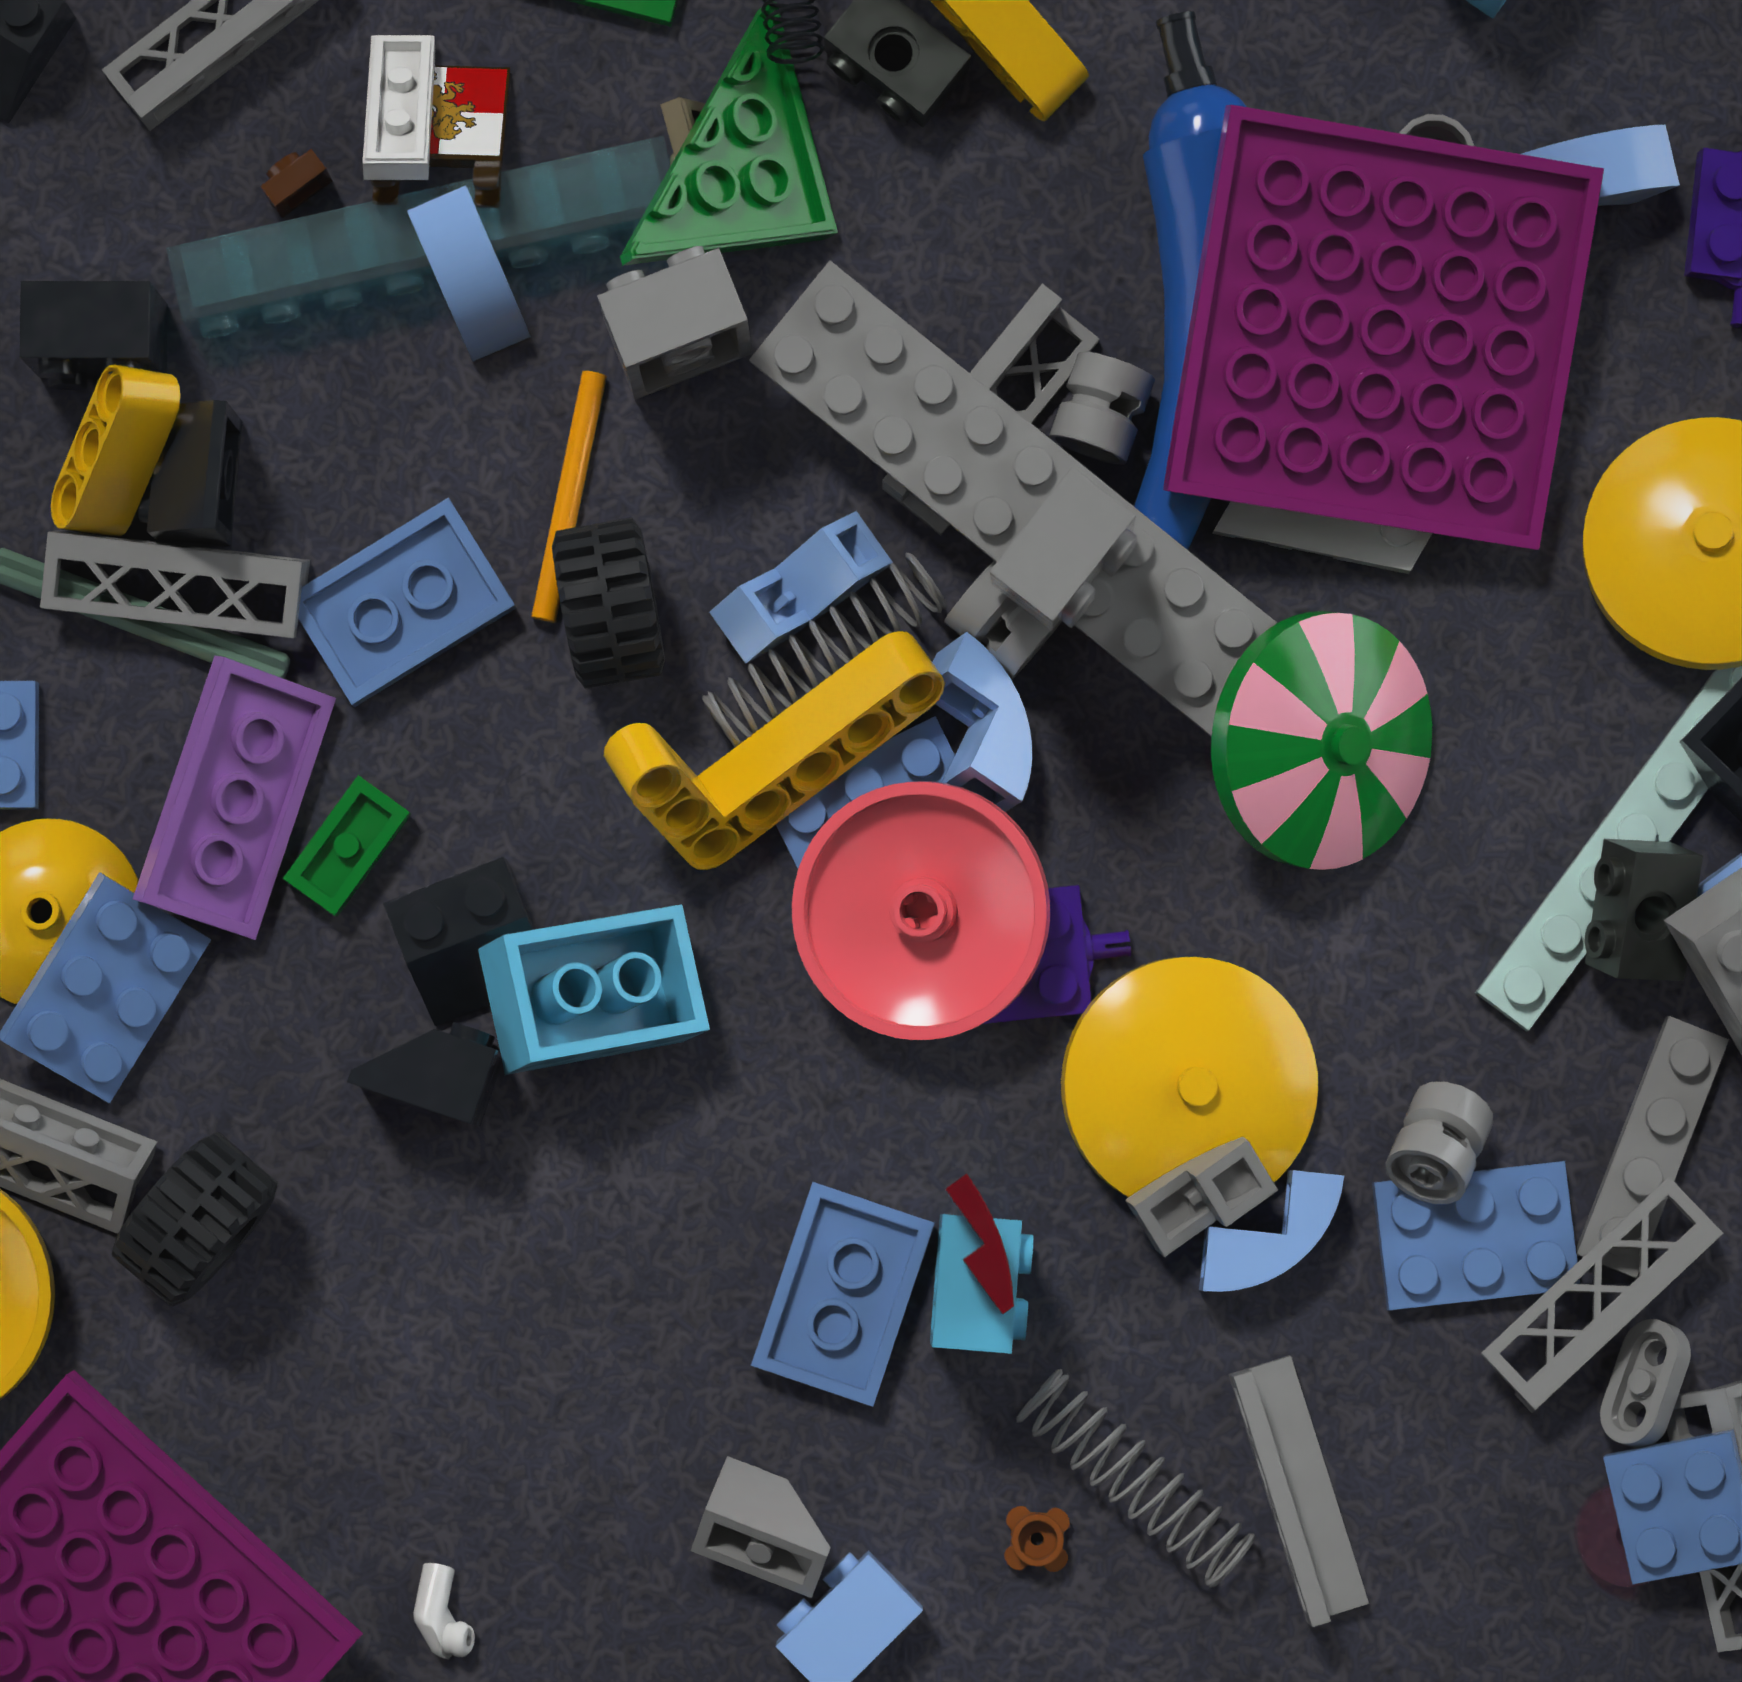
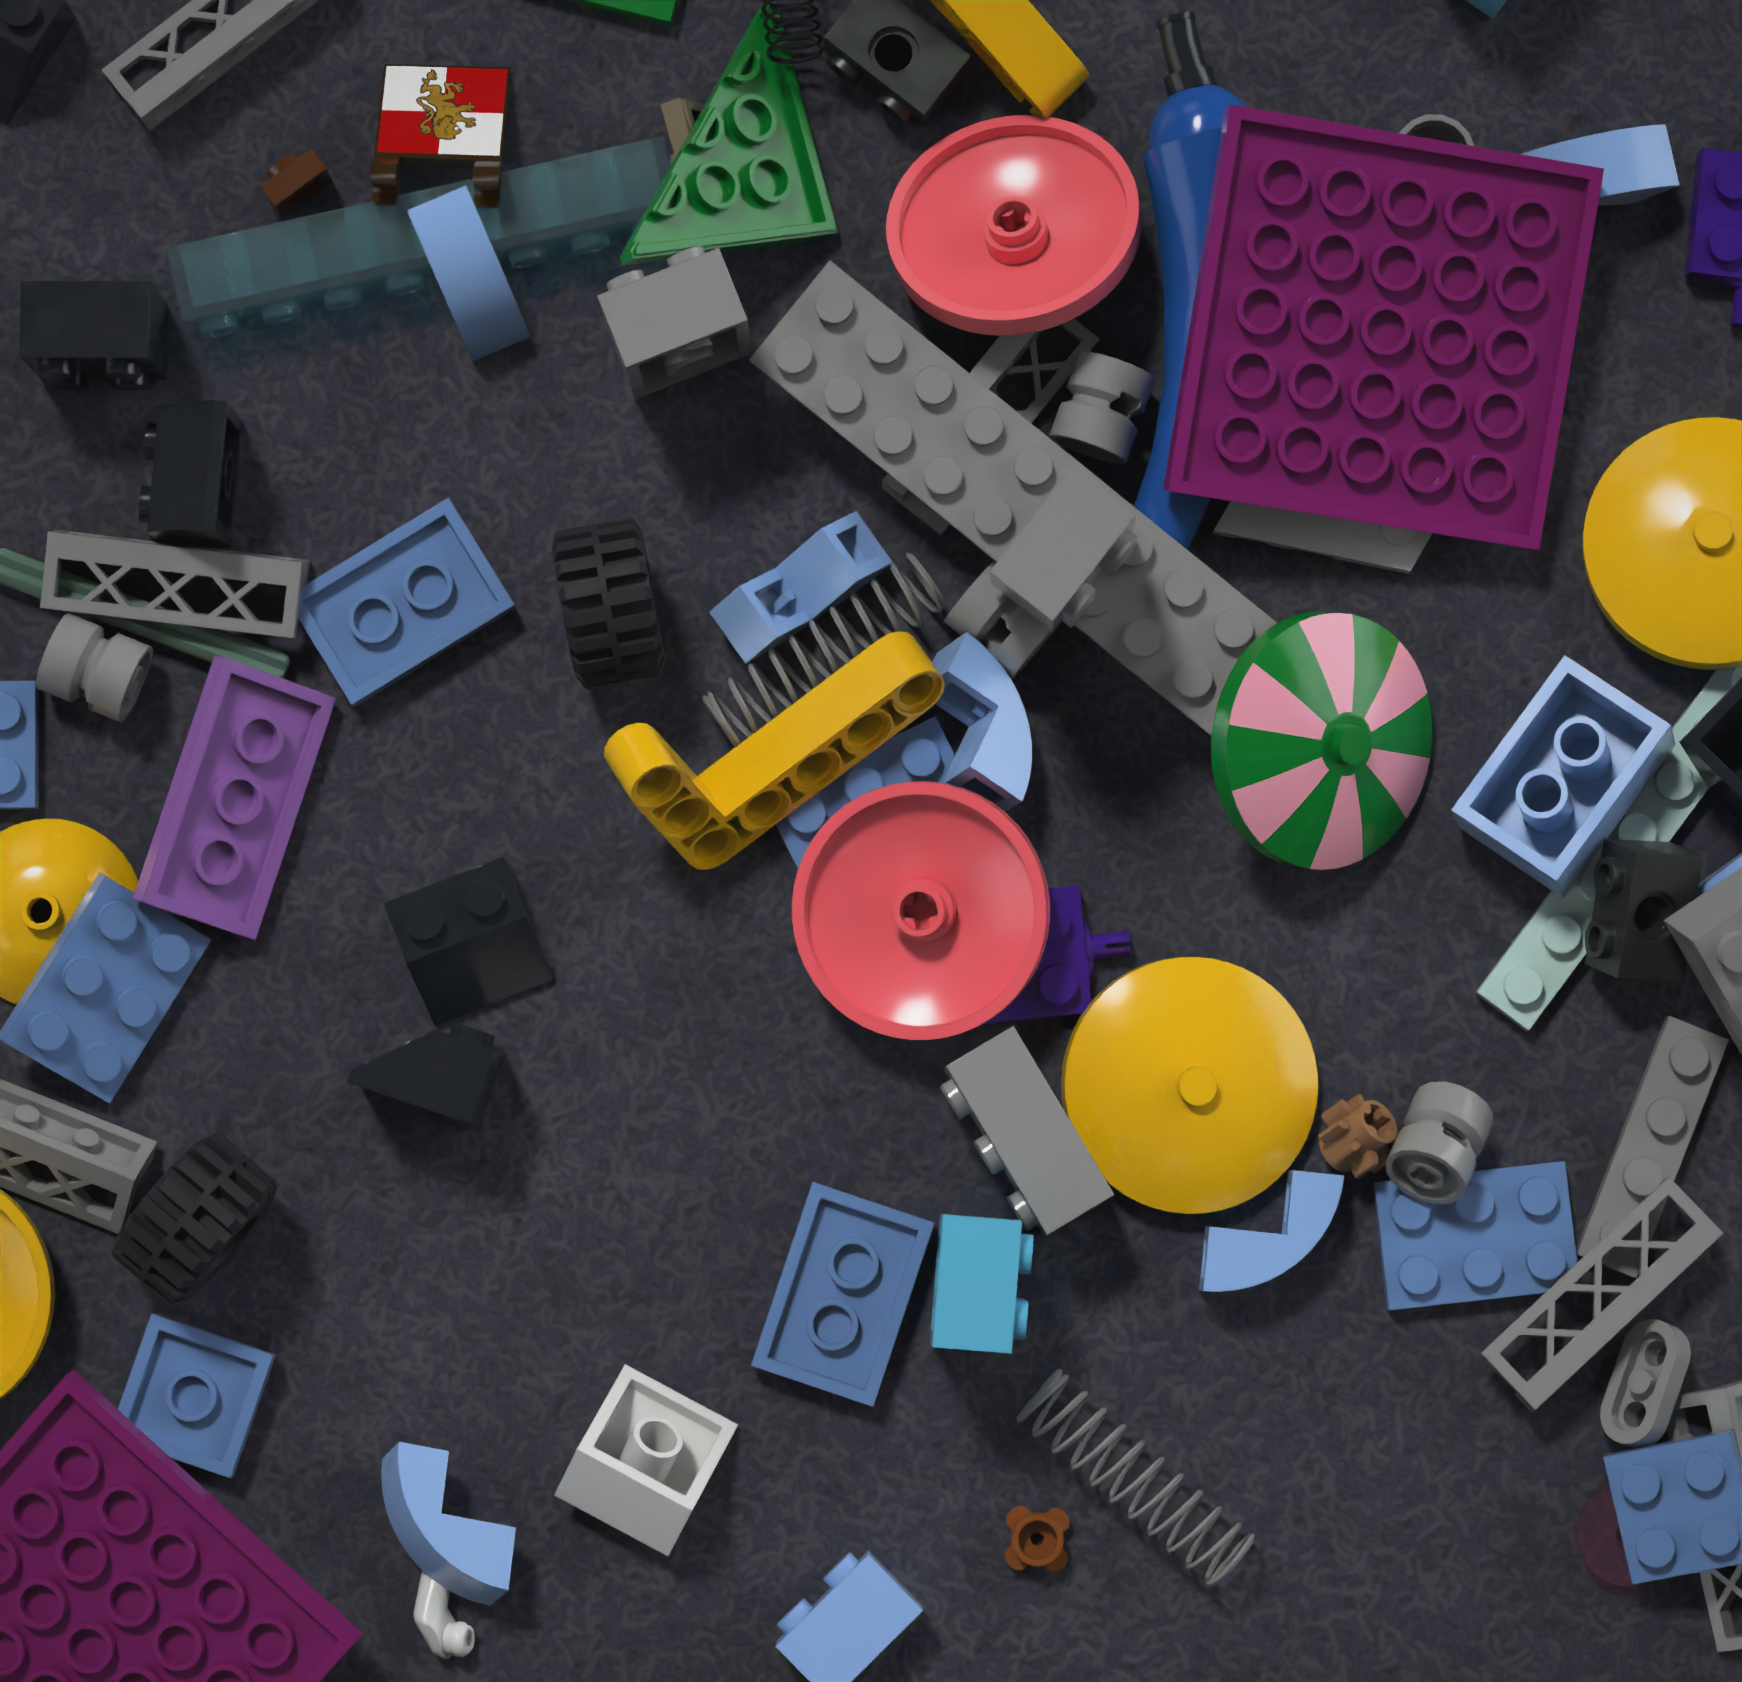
yellow beam [51,364,180,537] -> none
green plate [283,775,412,917] -> none
white tile [362,35,435,180] -> none
medium azure brick [478,904,710,1075] -> none
light orange piece [531,371,607,623] -> none
light grey slope [691,1456,831,1598] -> none
dark red slope [944,1173,1014,1314] -> none
light grey slope [1125,1137,1278,1257] -> none
light grey fence [1228,1355,1369,1627] -> none
none -> light grey wheel [36,613,153,723]
none -> medium blue plate [118,1313,276,1478]
none -> light blue brick [381,1442,516,1606]
none -> white slope [554,1364,738,1556]
none -> coral dish [886,115,1142,336]
none -> light grey brick [940,1026,1114,1235]
none -> medium nougat gear [1318,1094,1397,1179]
none -> light blue brick [1451,655,1676,898]

